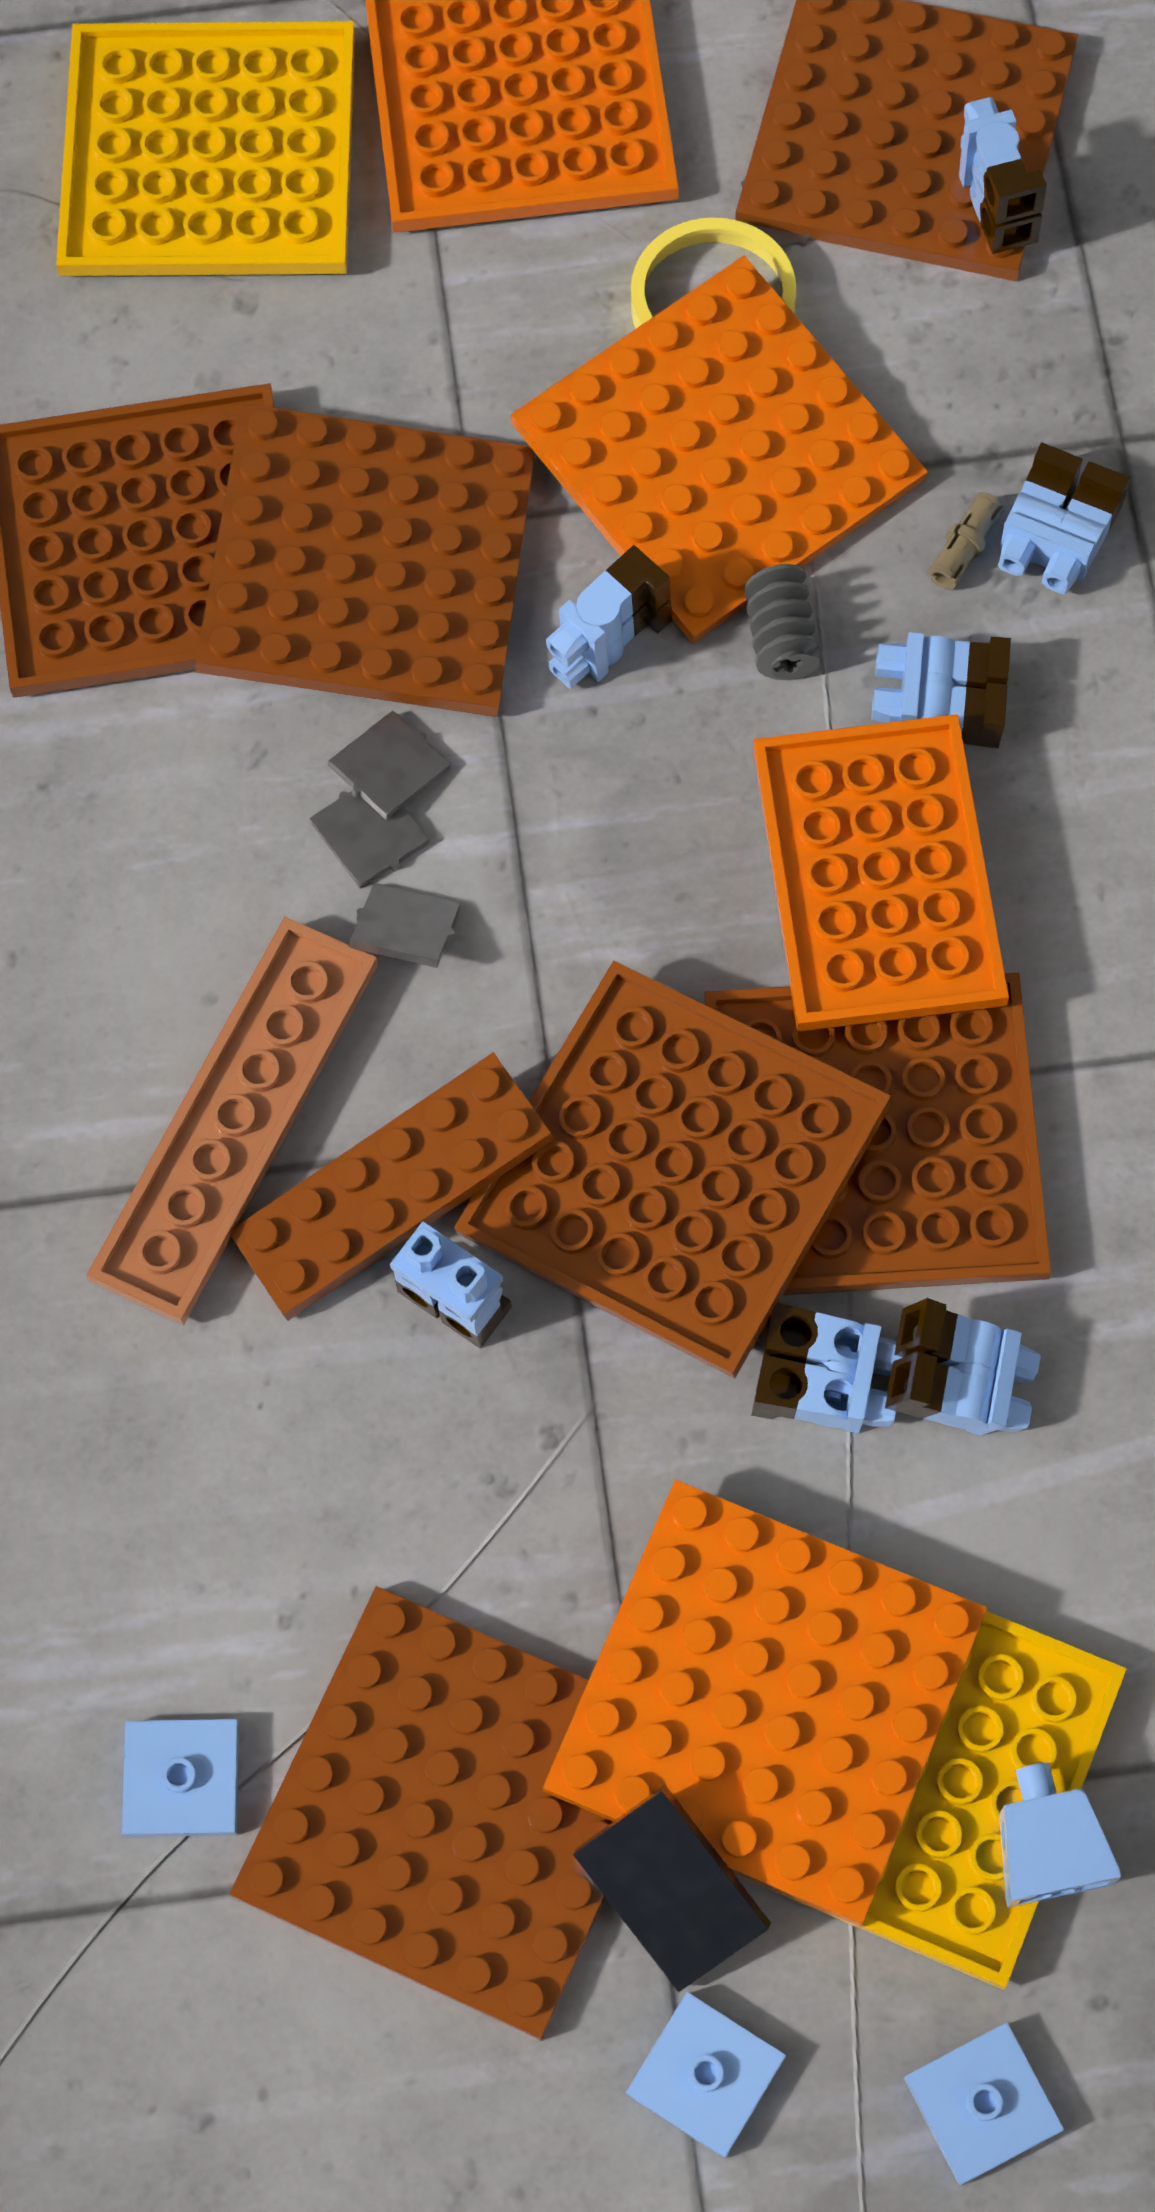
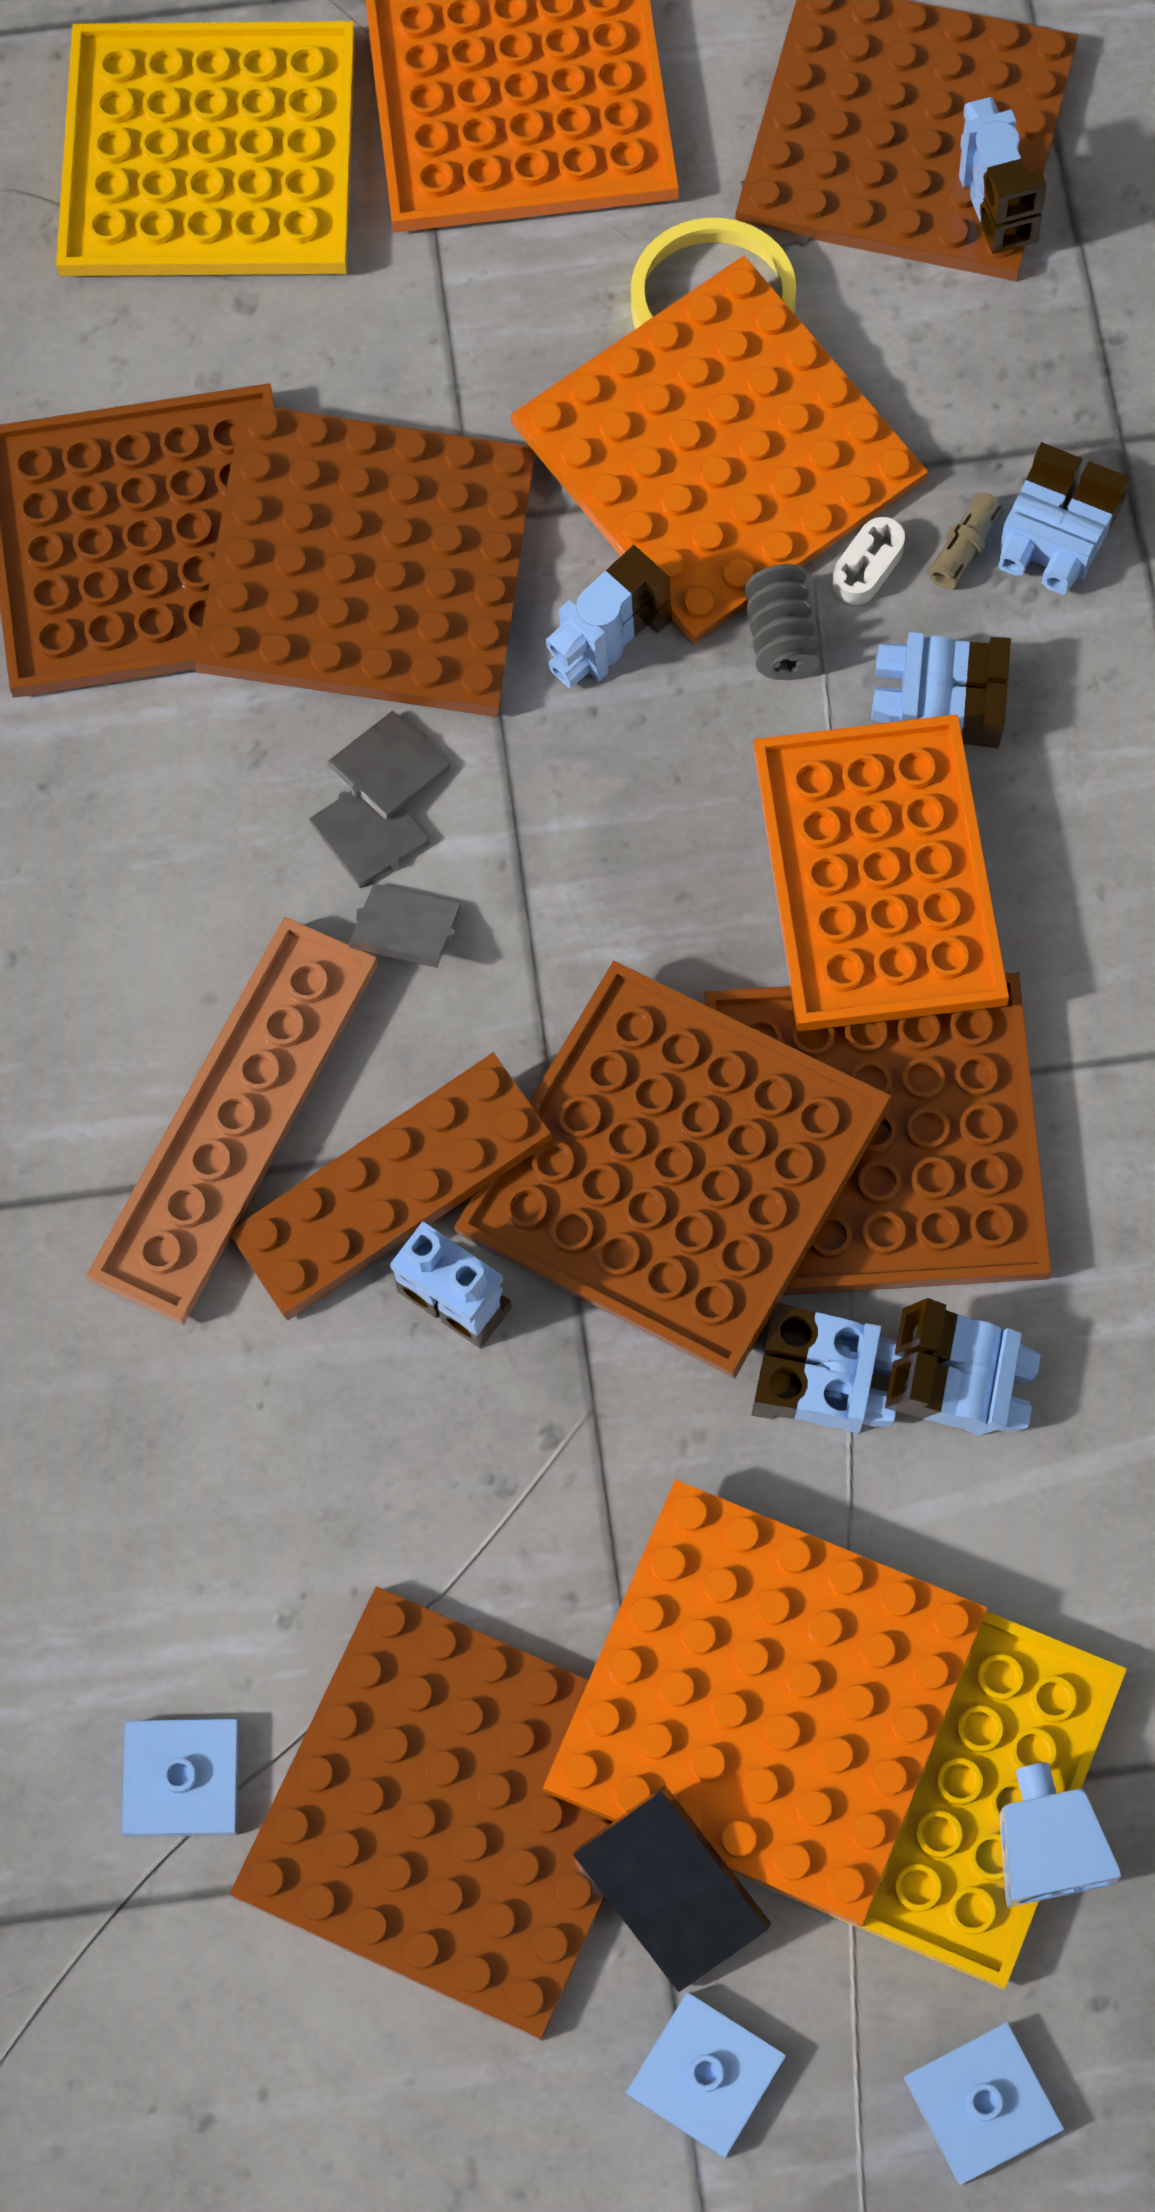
none -> white beam [832,517,905,605]

